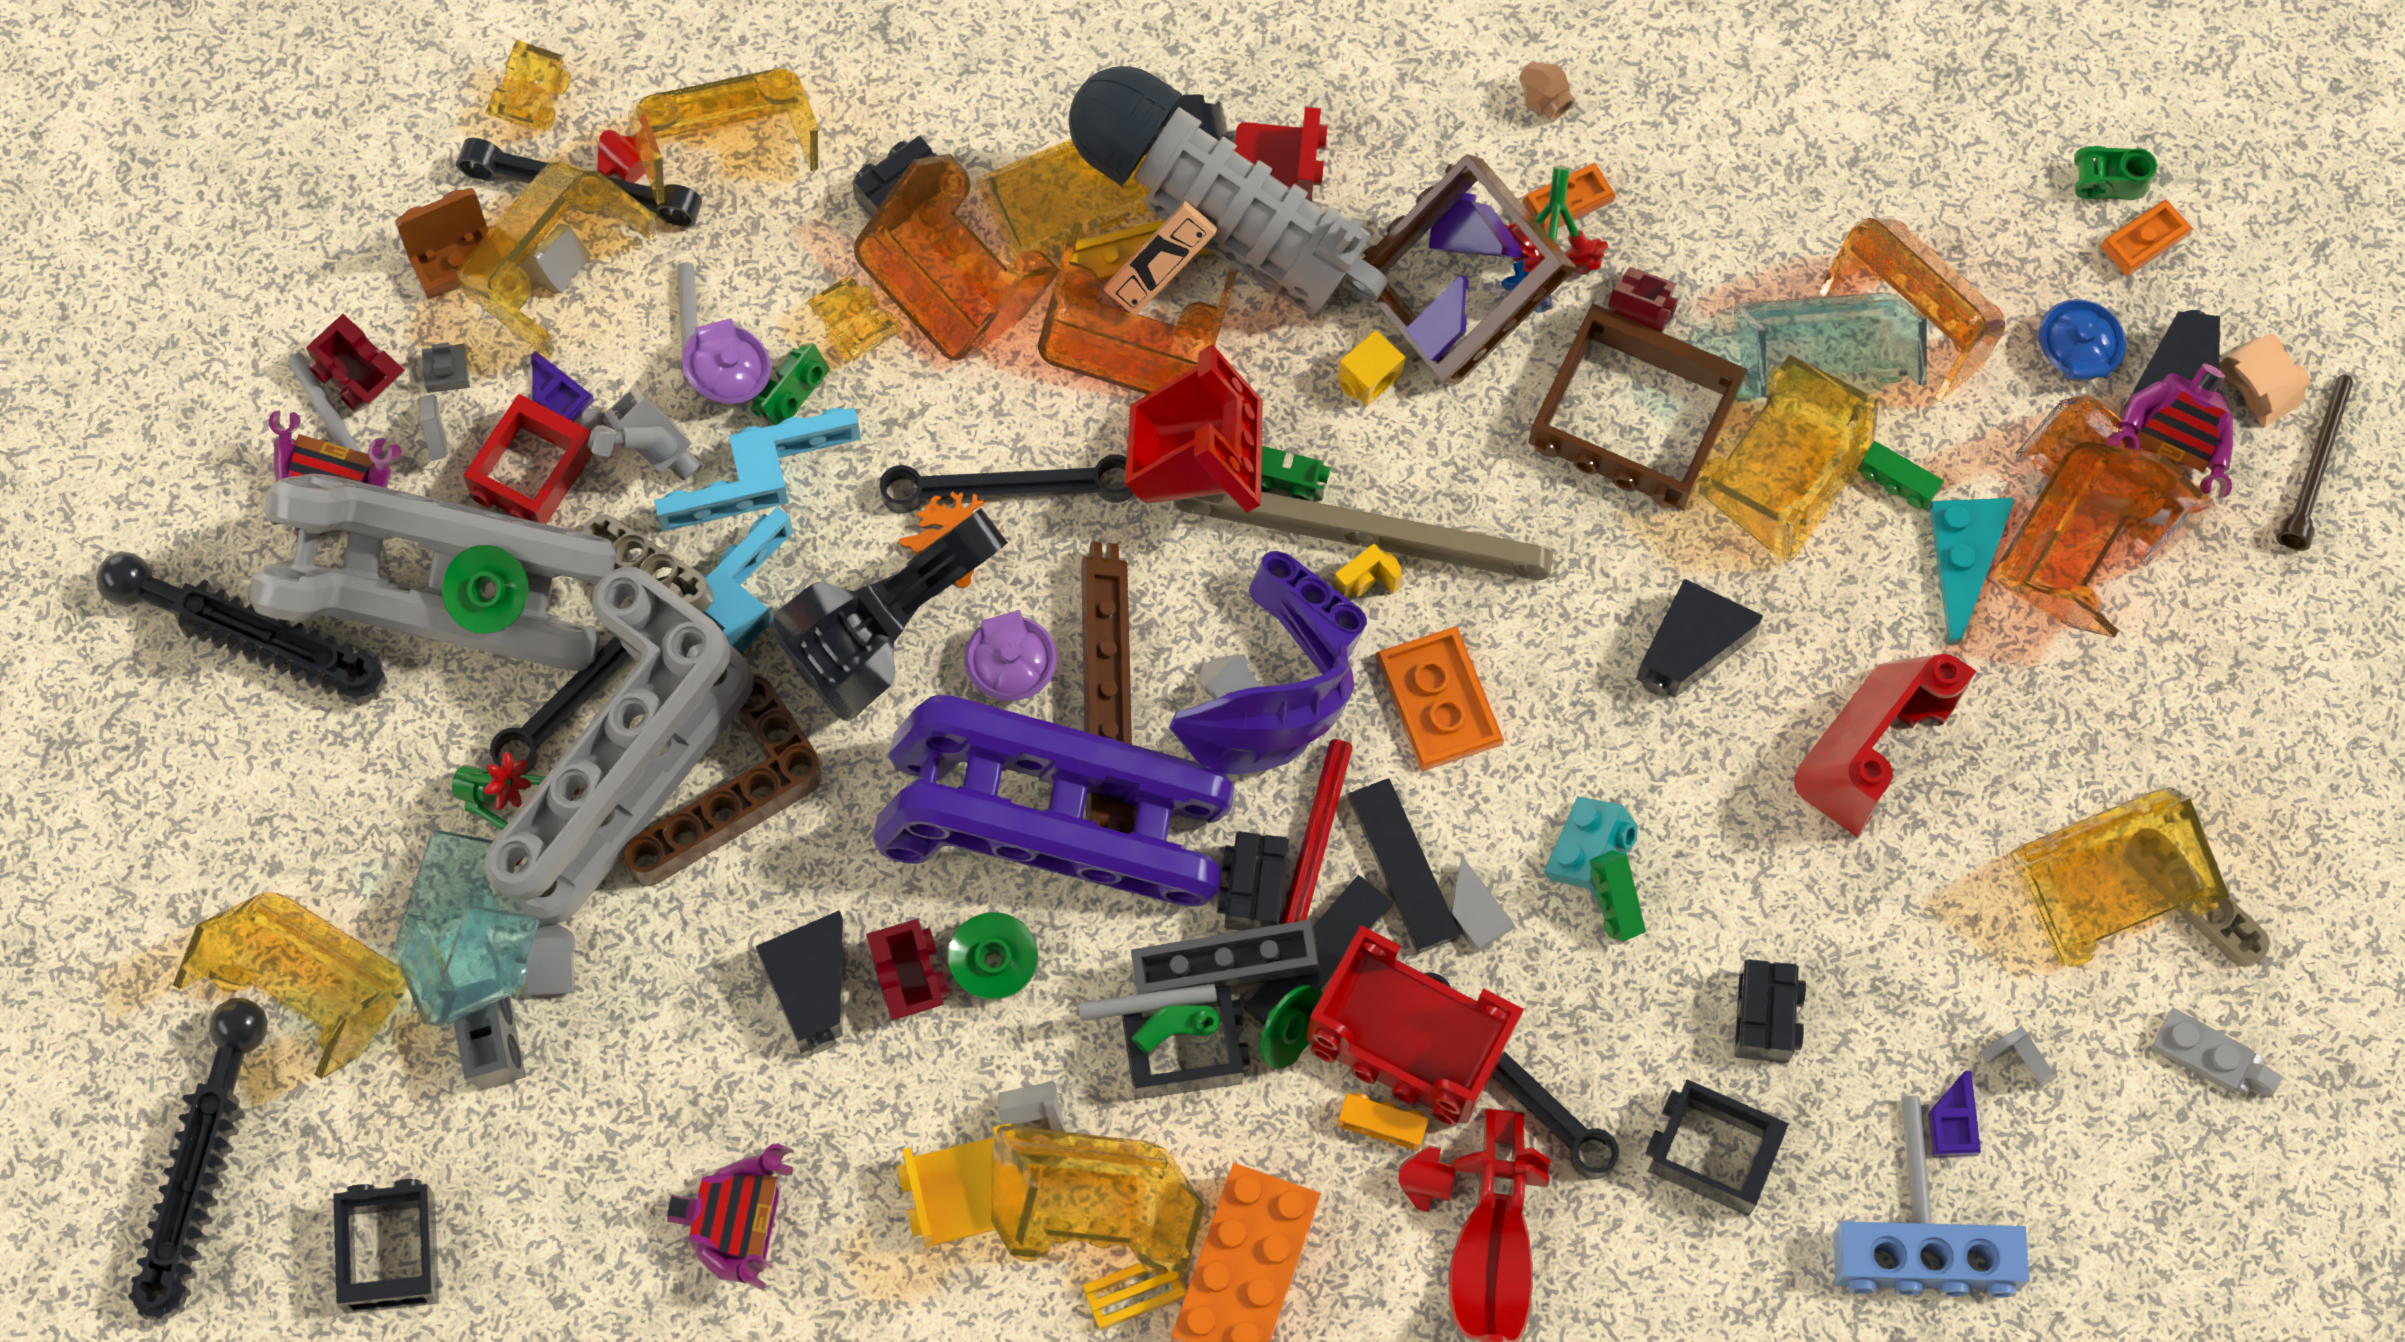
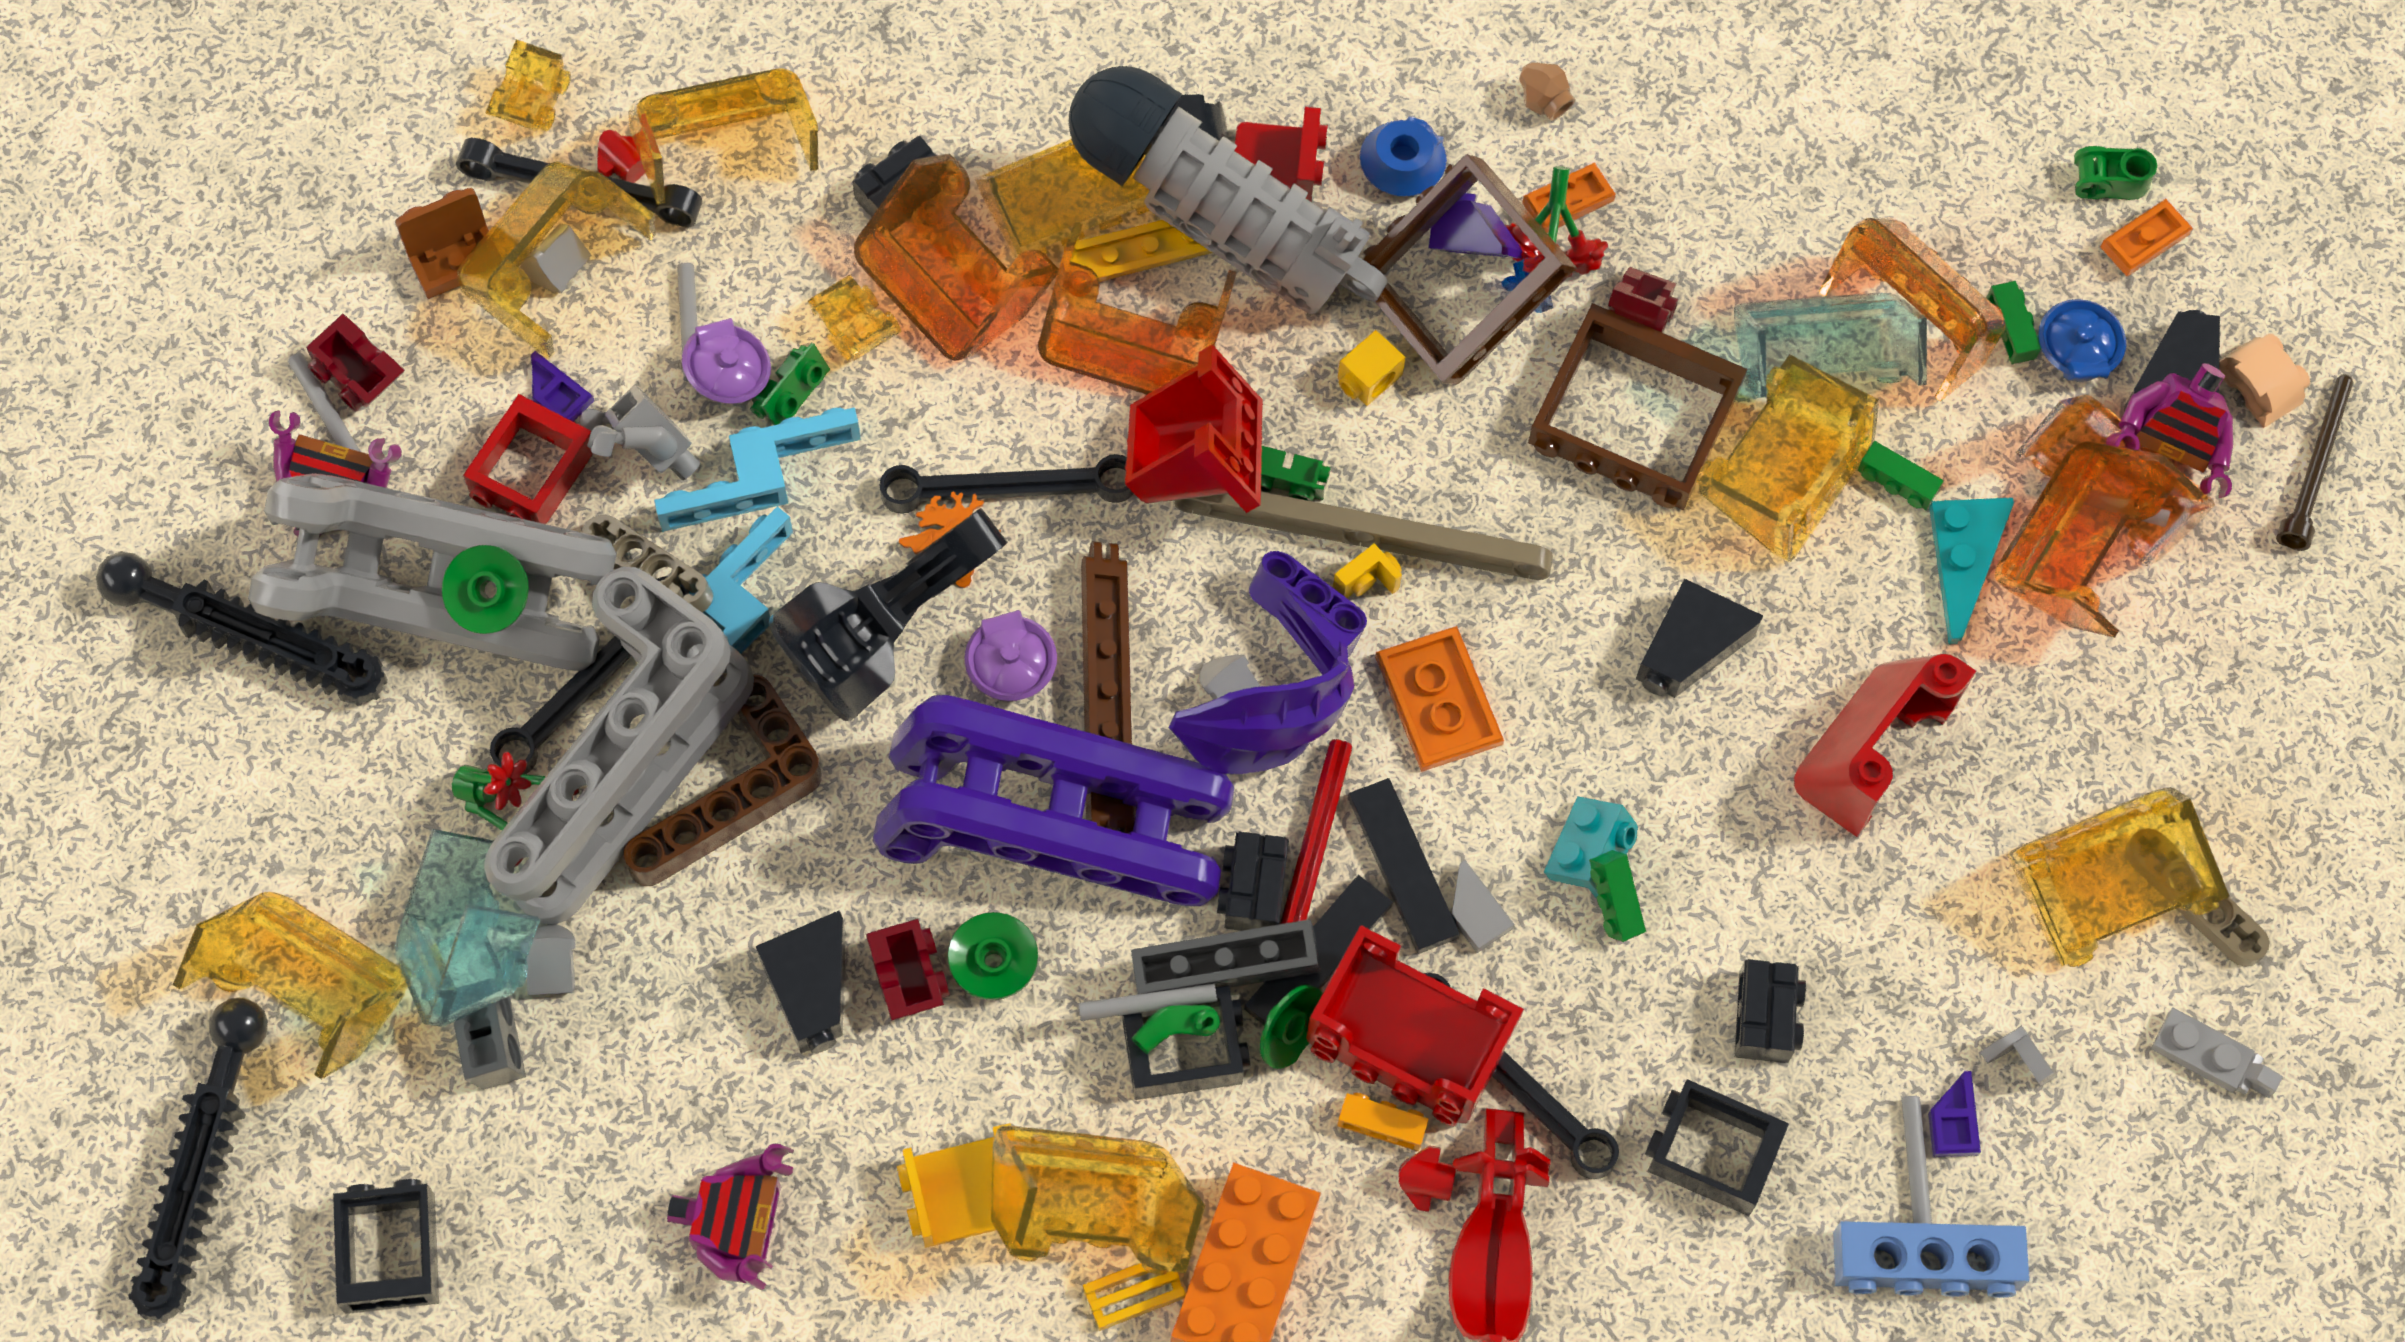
light grey tile [419,394,448,461] -> none
dark grey tile [421,342,470,393] -> none
light grey tile [998,1081,1067,1138] -> none
light nougat tile [1104,201,1218,317] -> none
tile [1405,275,1469,361] -> none
none -> blue piece [1360,116,1447,196]
none -> green piece [1986,280,2041,365]

